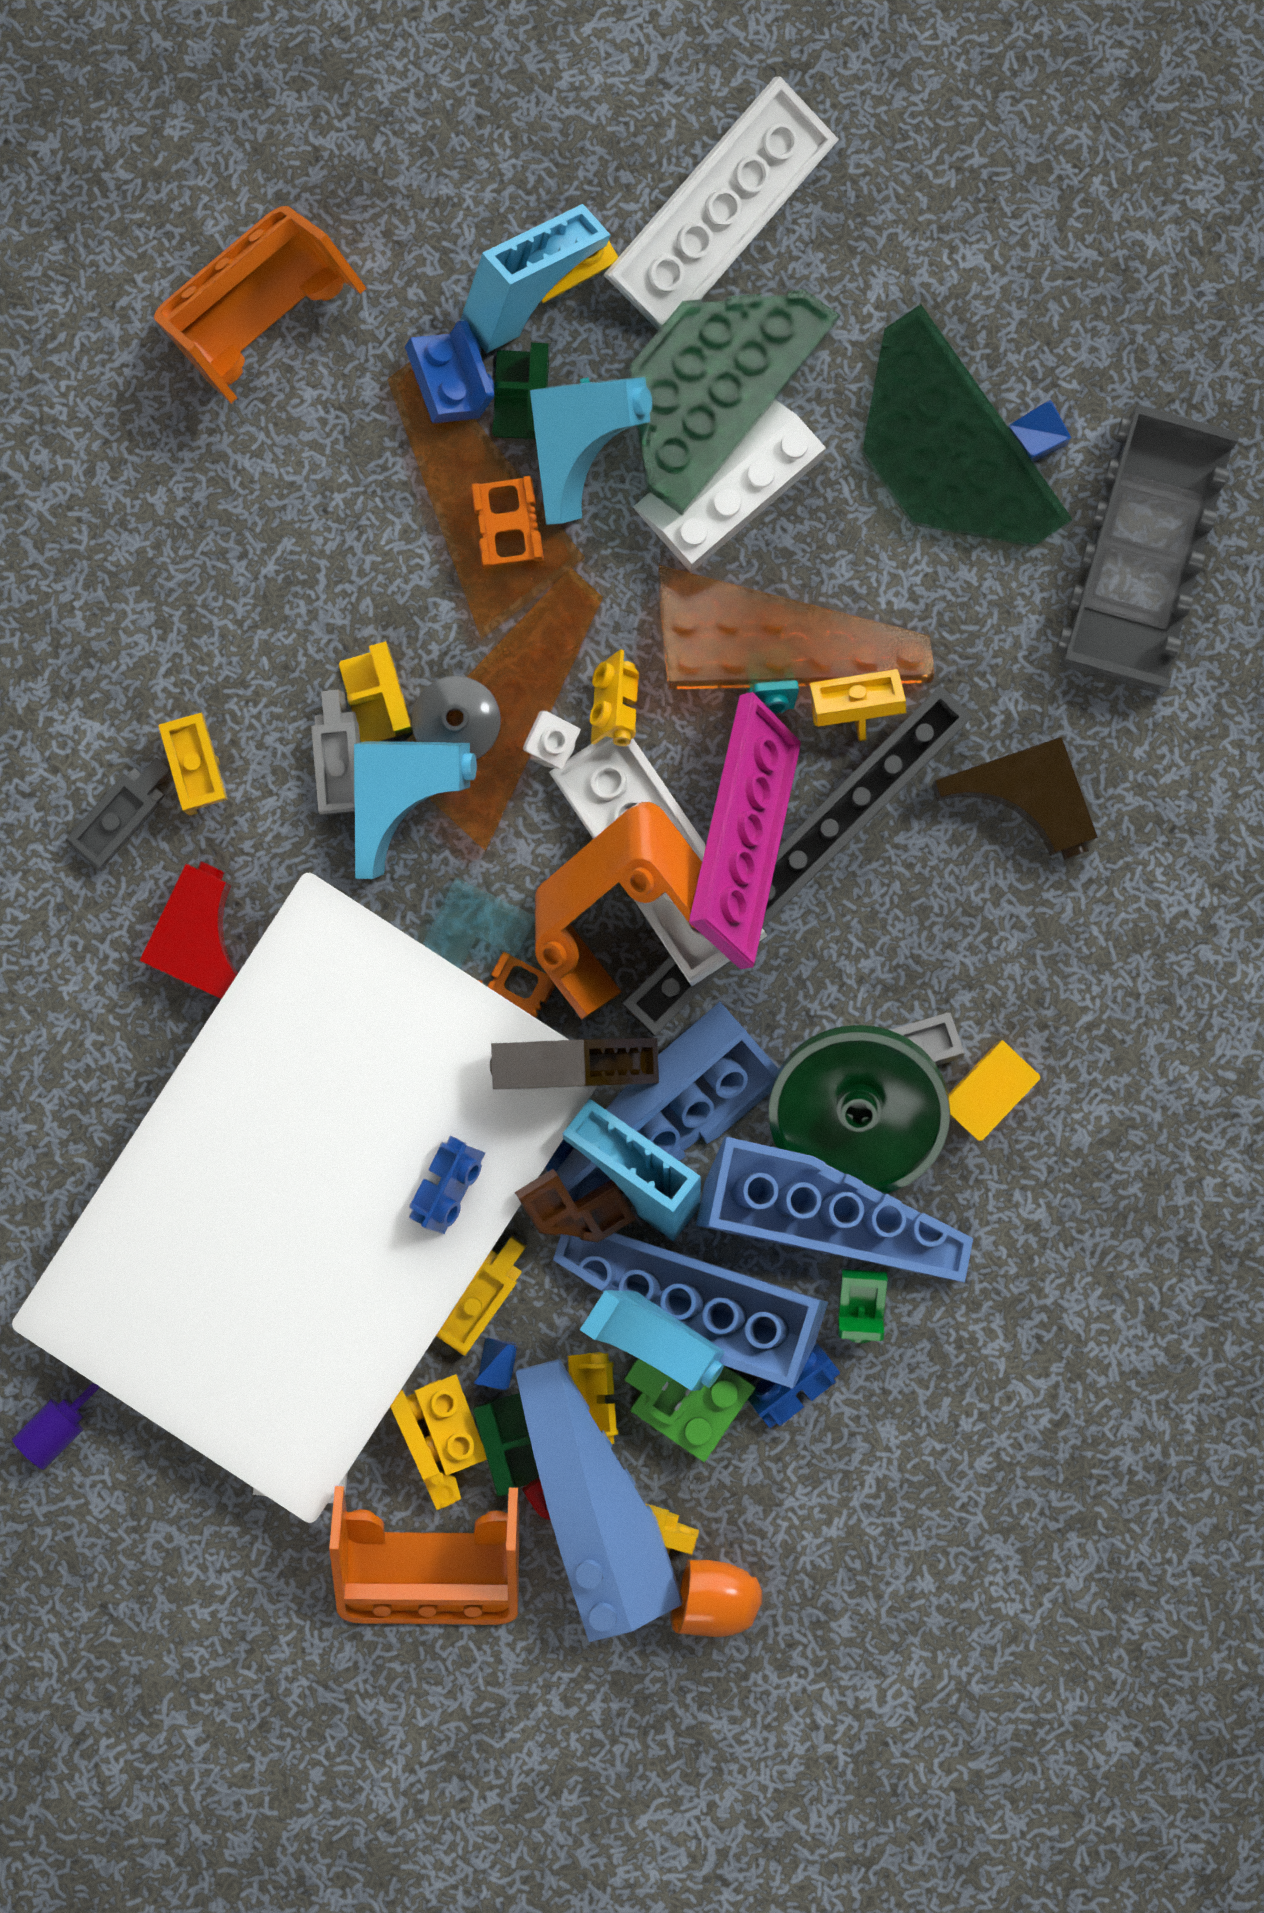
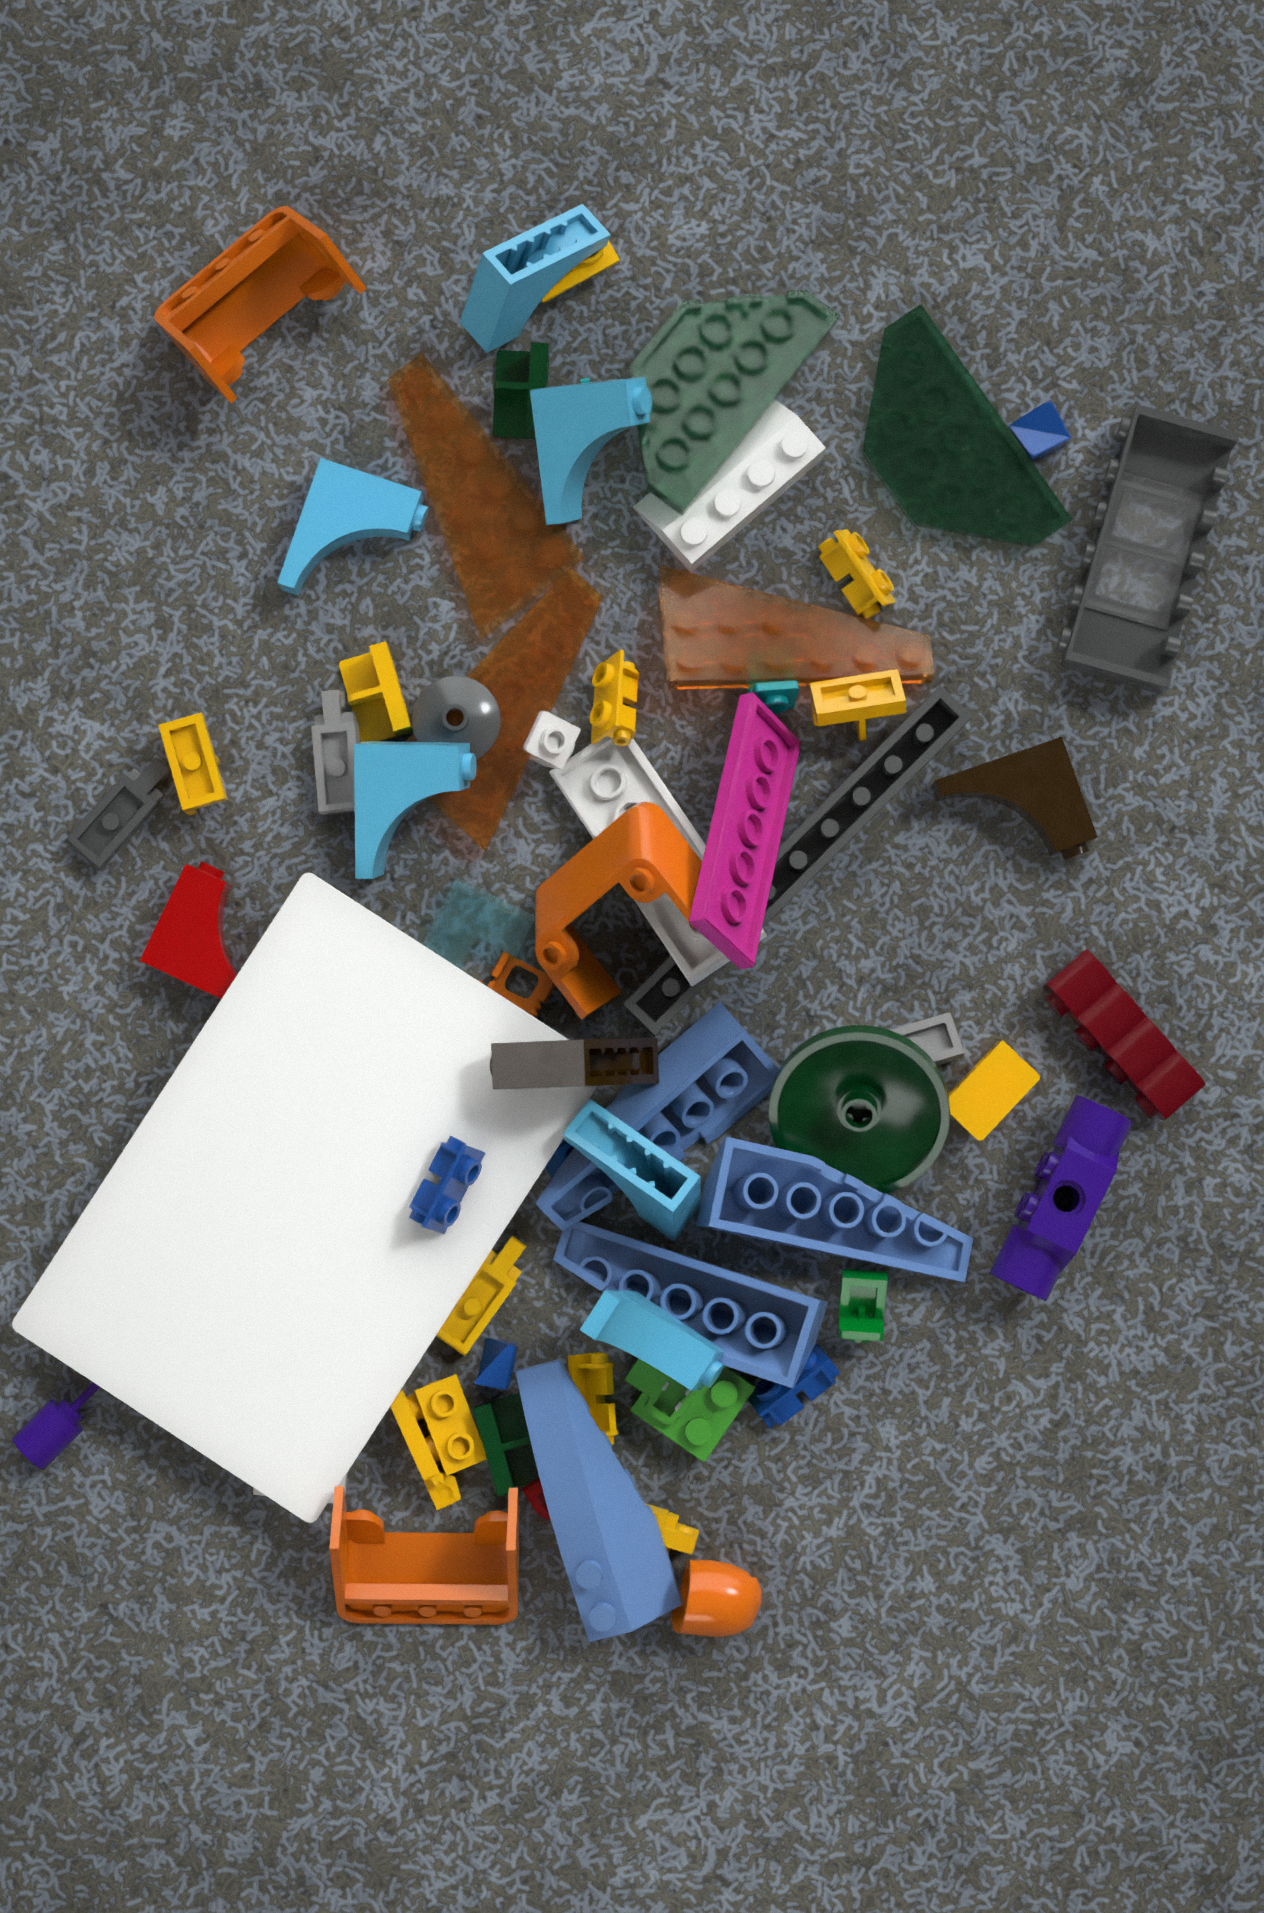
blue bracket [405,320,494,423] -> none
orange piece [471,476,544,569] -> none
reddish brown tile [515,1169,636,1243] -> none
white tile [604,76,839,337] -> none
none -> medium azure arch [277,458,429,596]
none -> yellow hinge [818,529,896,620]
none -> dark purple brick [989,1095,1133,1302]
none -> dark red brick [1043,949,1206,1120]

